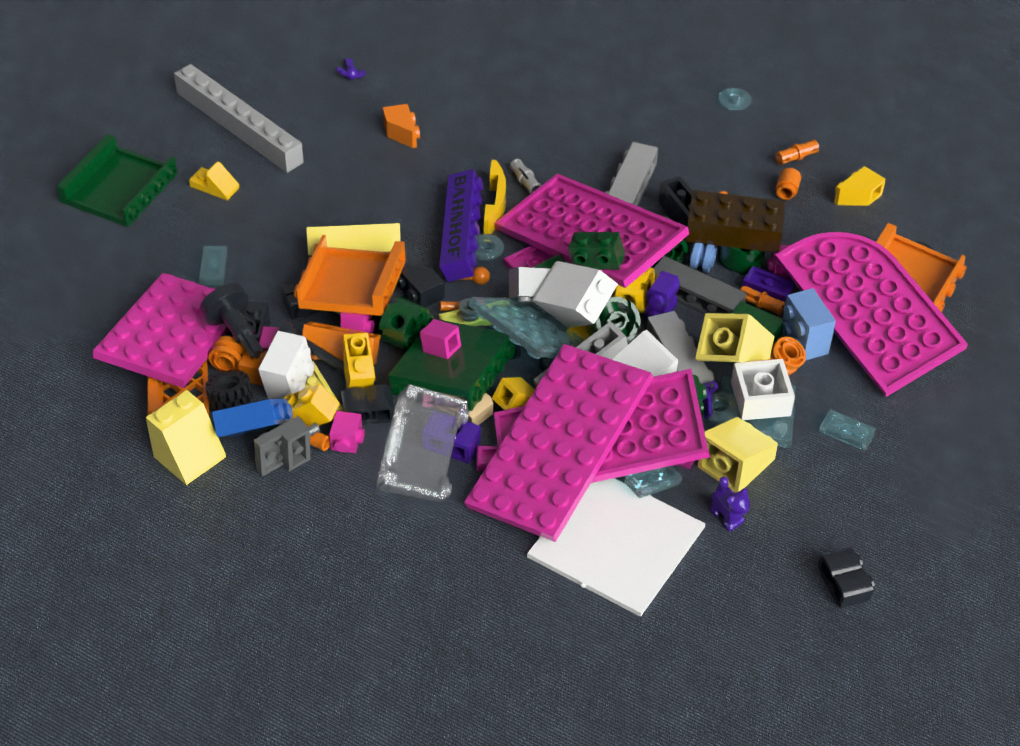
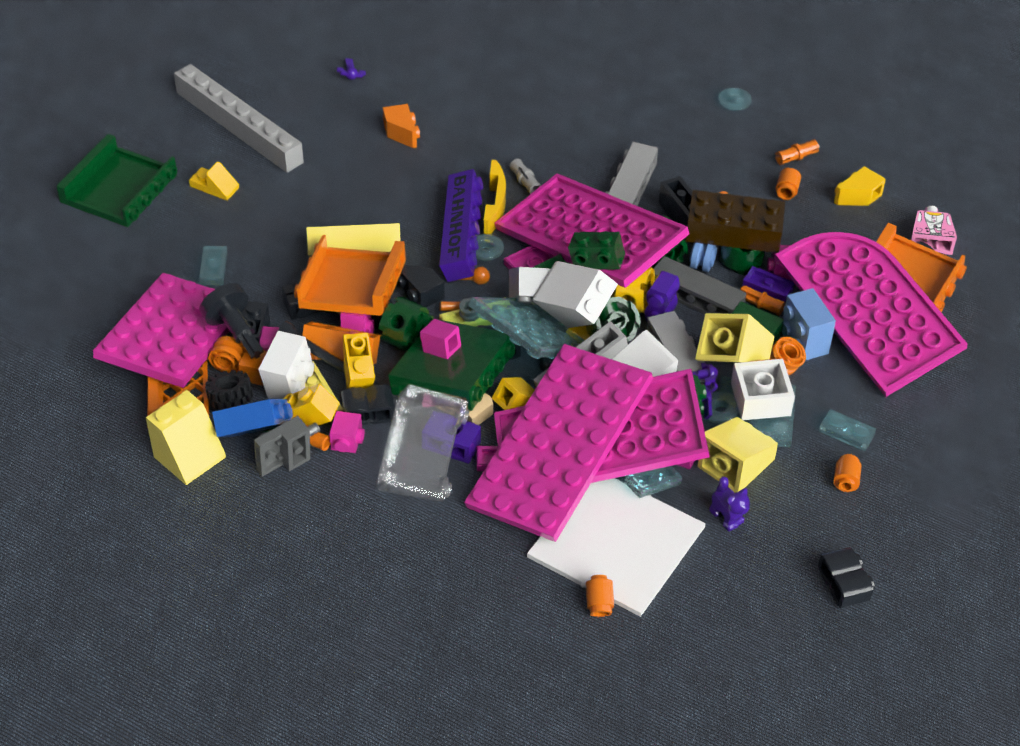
none -> orange brick [586,575,614,617]
none -> dark purple piece [692,362,718,385]
none -> orange brick [834,454,862,492]
none -> bright pink torso [911,206,957,255]

